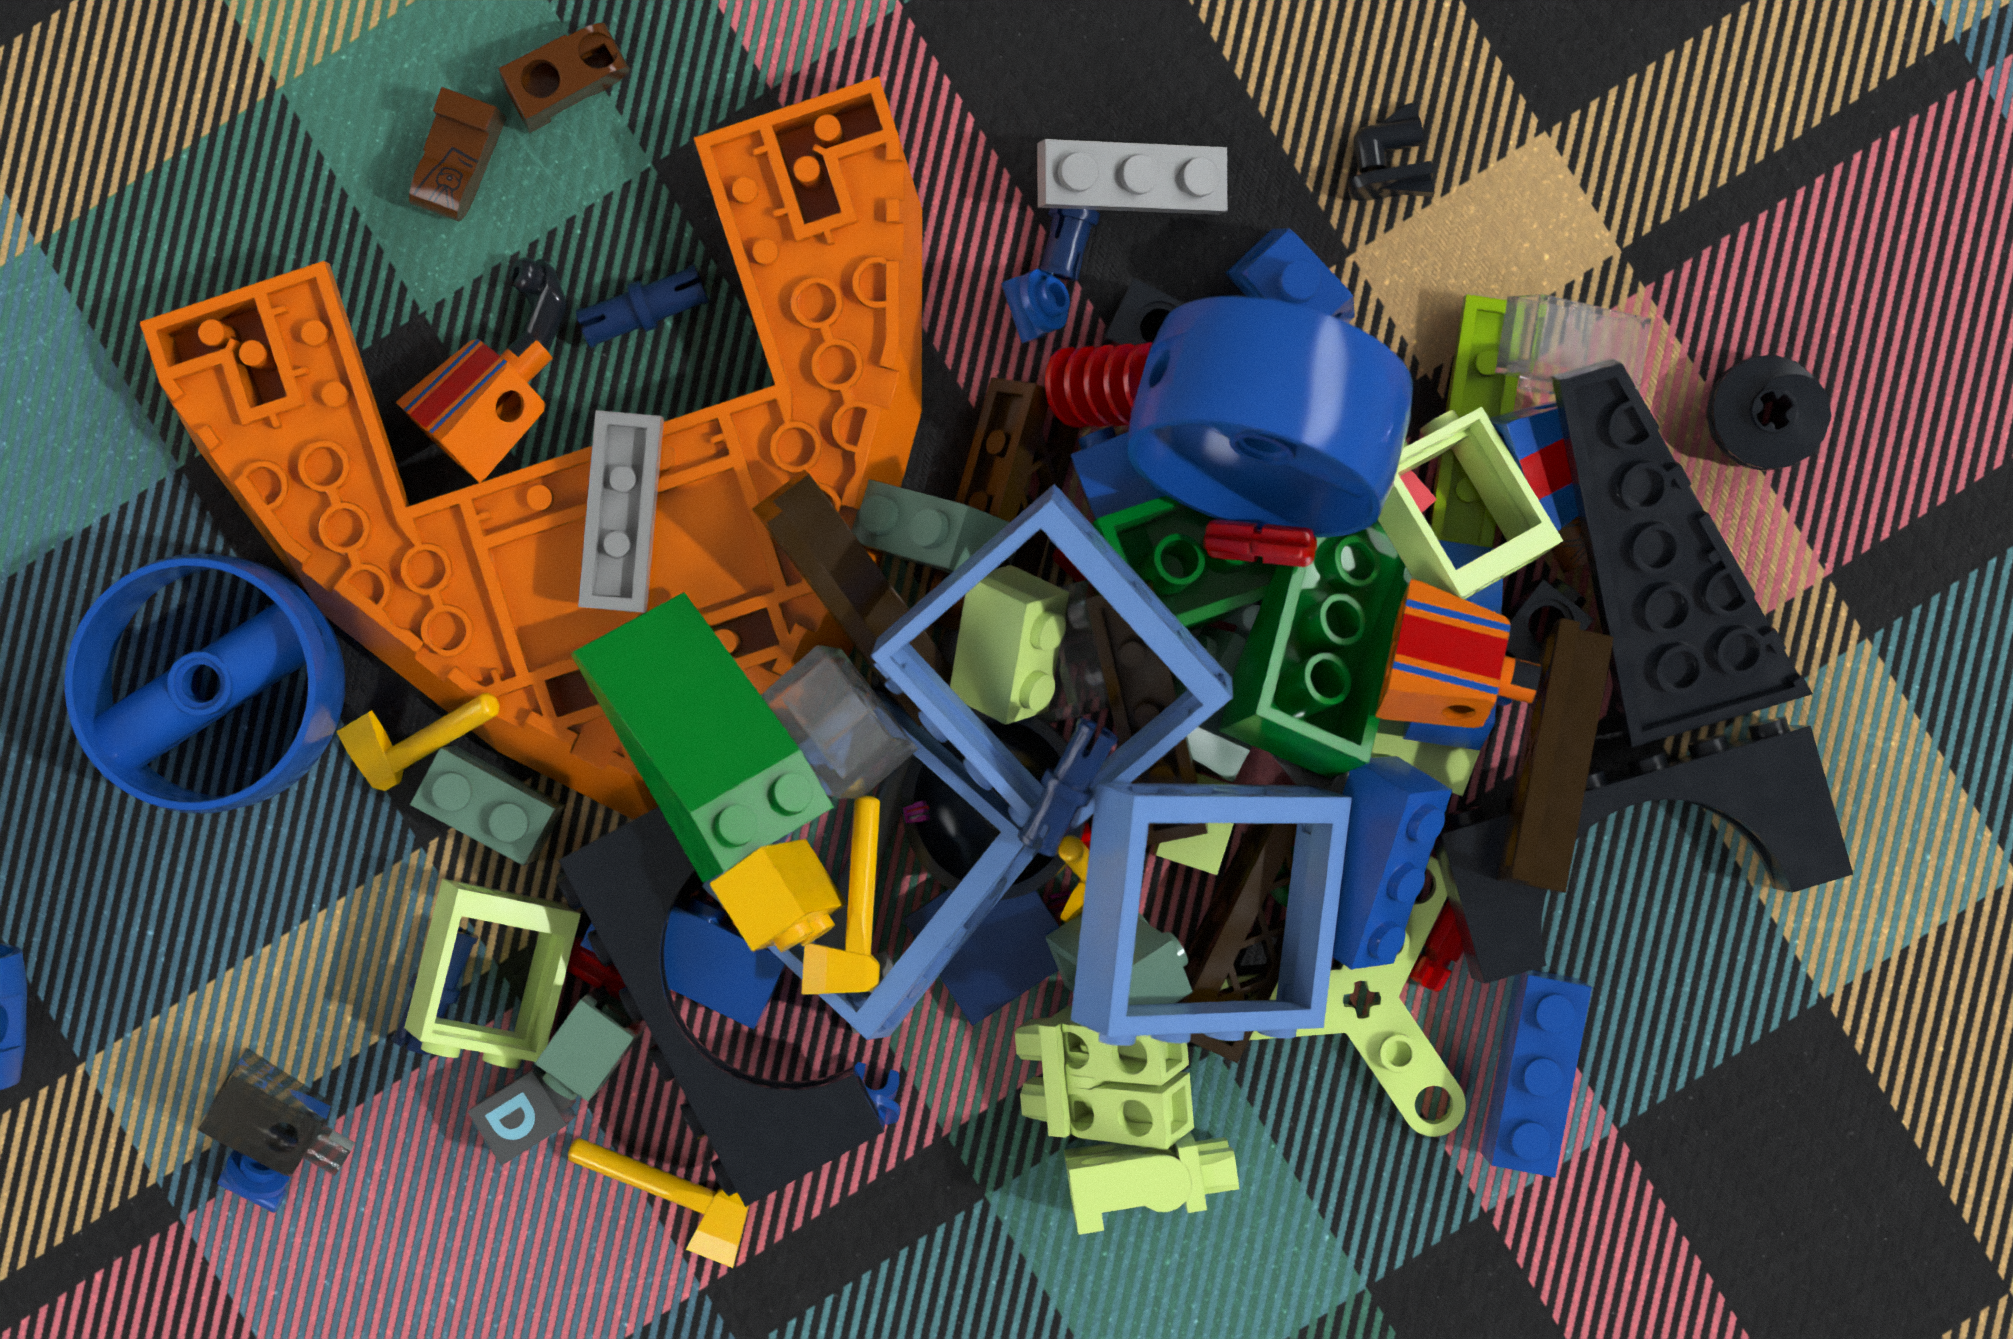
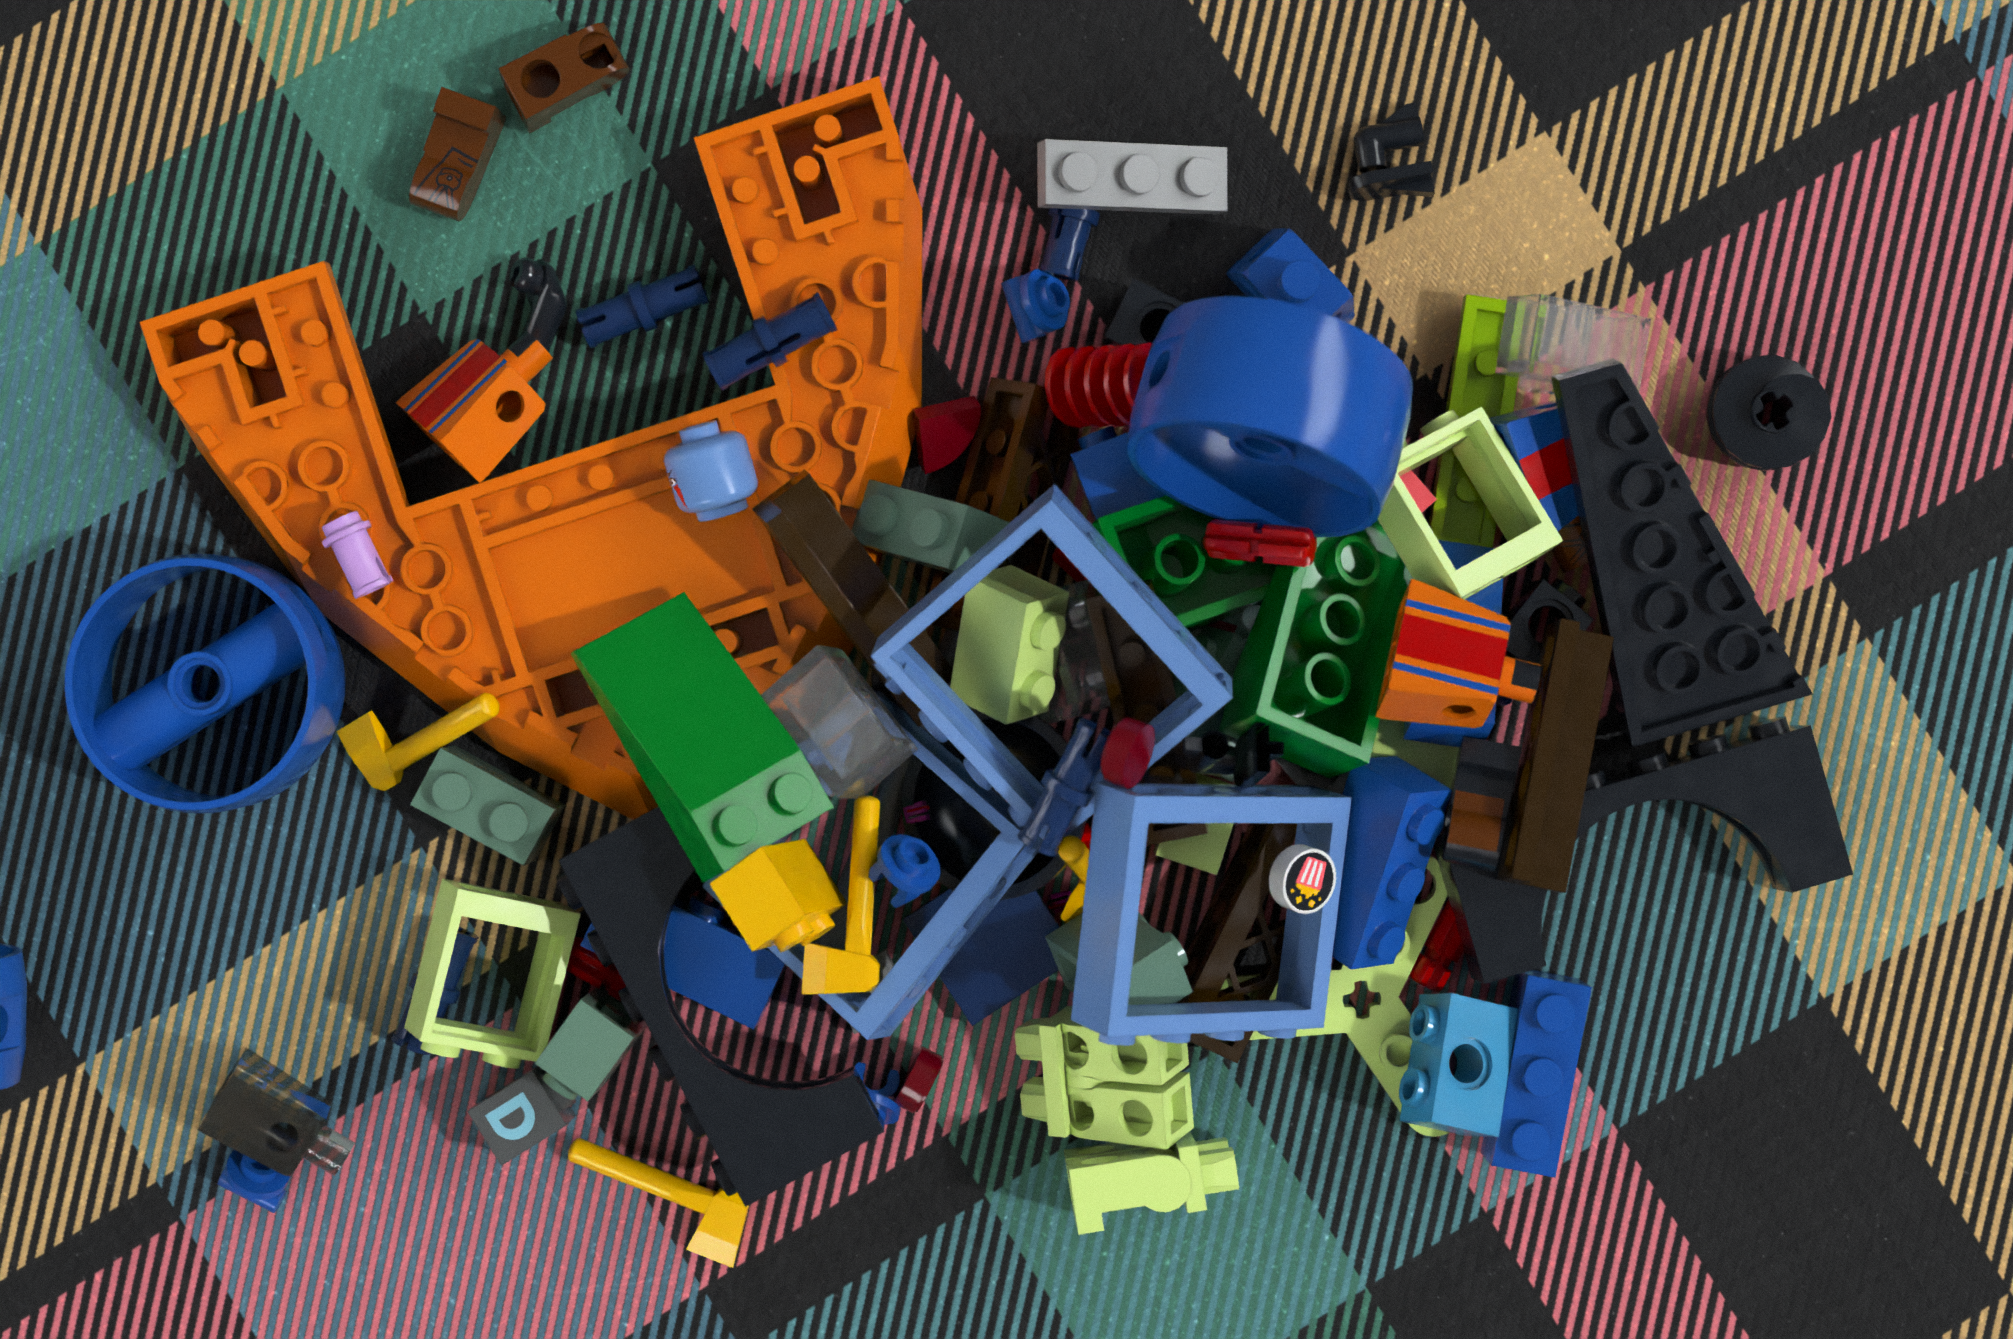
light grey plate [578,410,664,613] -> none
none -> lavender pin [321,511,393,599]
none -> medium blue head [664,420,758,522]
none -> dark blue pin [702,292,838,391]
none -> blue plate [869,834,940,908]
none -> dark red tile [894,1046,944,1113]
none -> dark red tile [913,395,981,474]
none -> dark red tile [1101,717,1155,789]
none -> black piece [1183,723,1284,787]
none -> tile [1269,844,1336,914]
none -> dark azure brick [1399,993,1518,1137]
none -> black leg [1442,736,1523,872]

